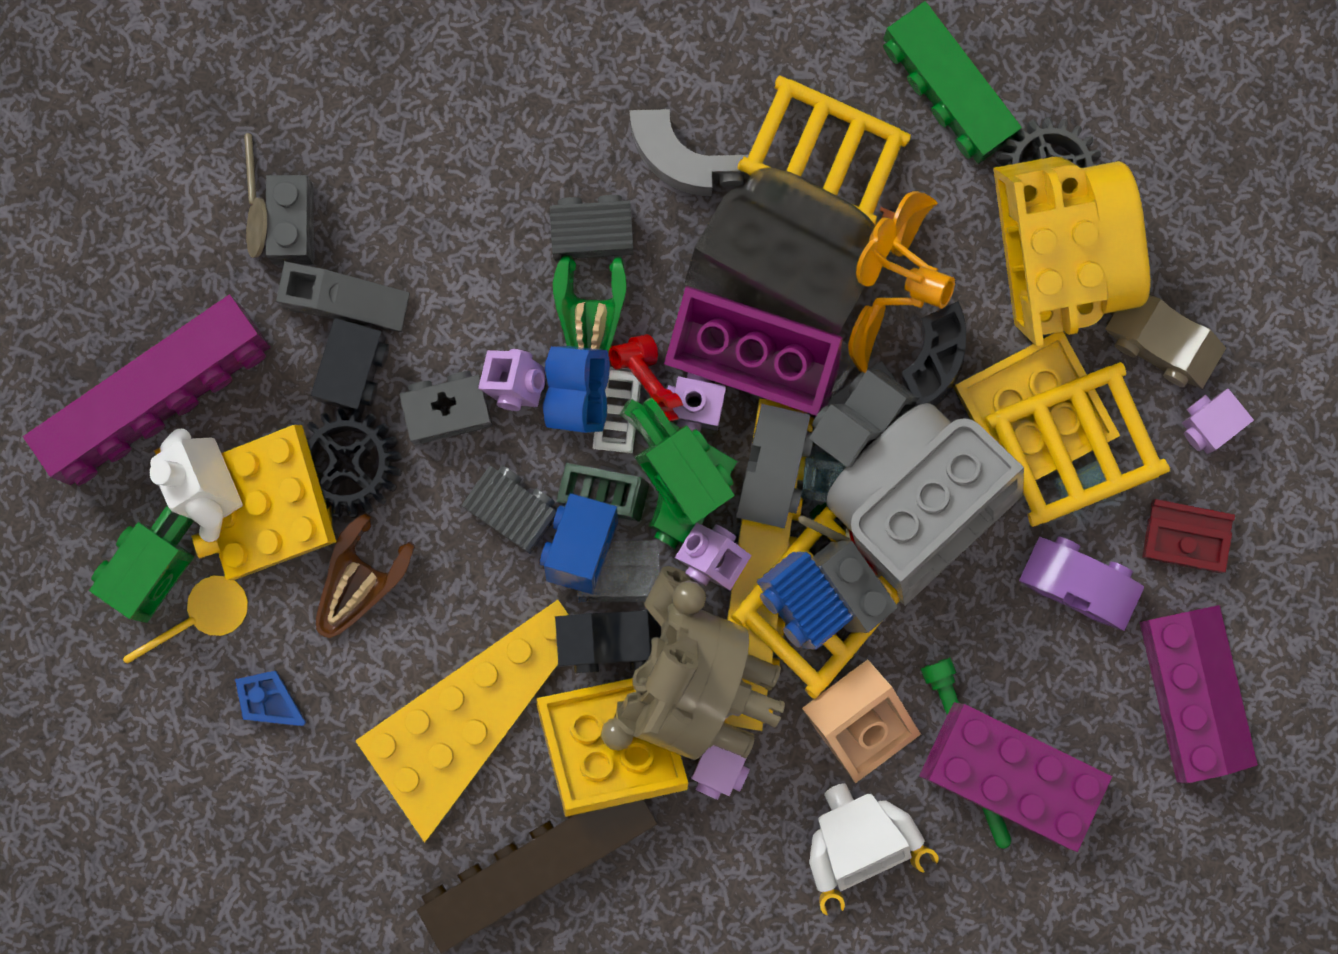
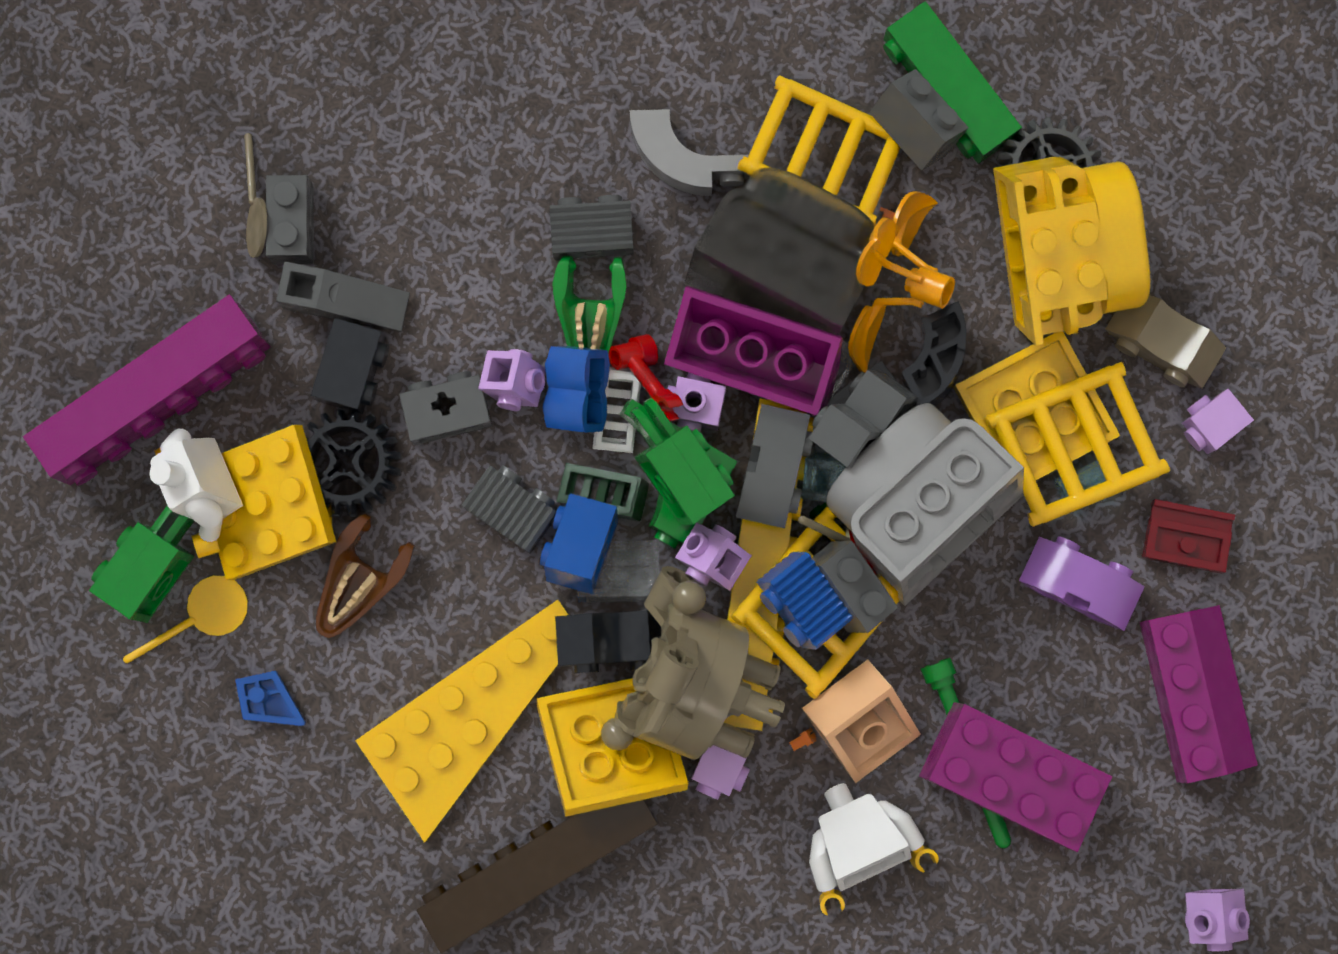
none -> orange piece [789,727,817,751]
none -> dark grey brick [869,69,969,171]
none -> lavender brick [1185,889,1250,951]

